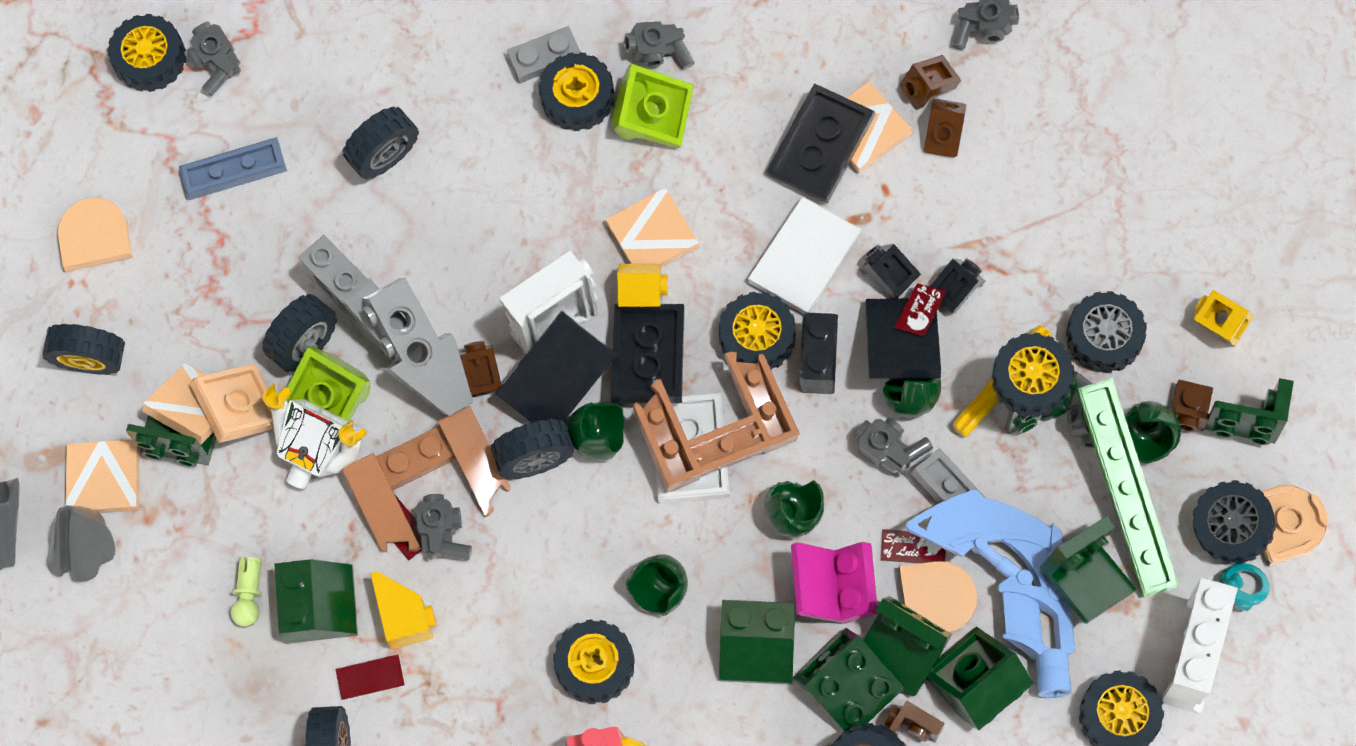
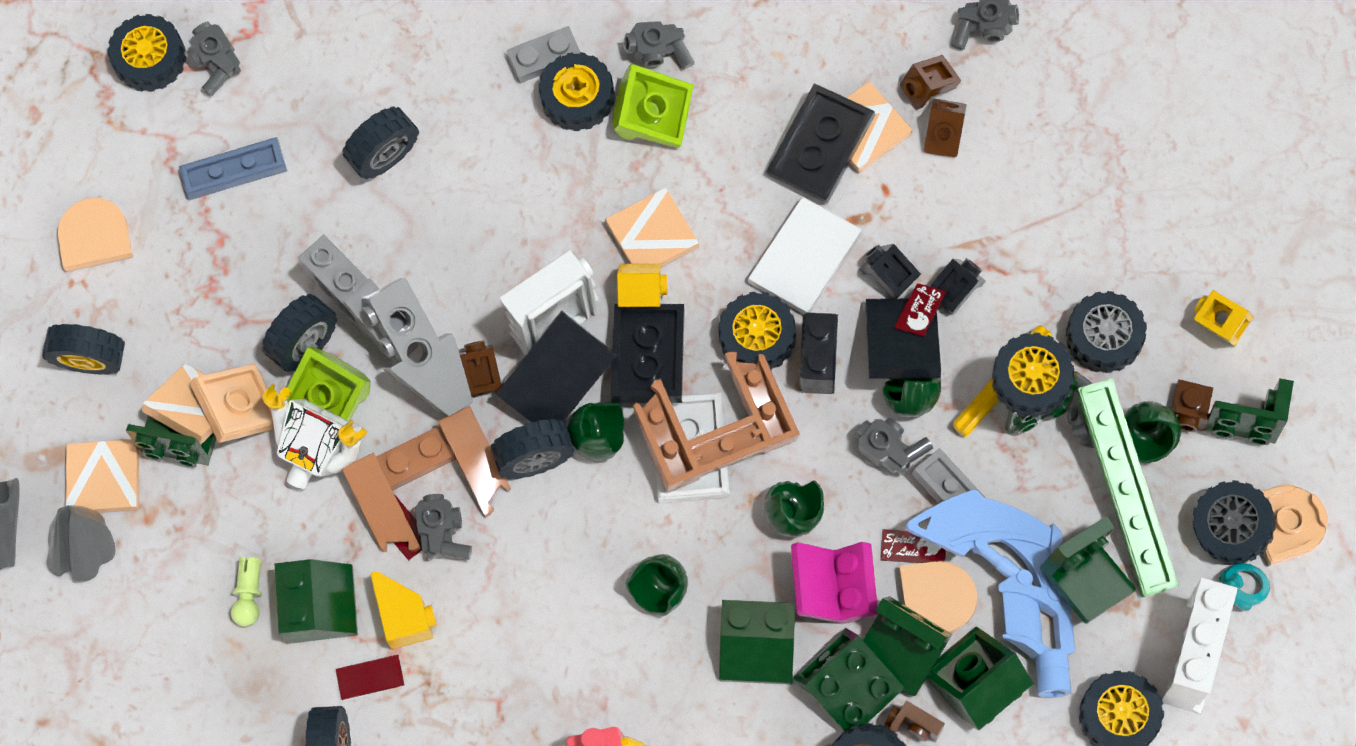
black wheel [553,619,635,704] -> none

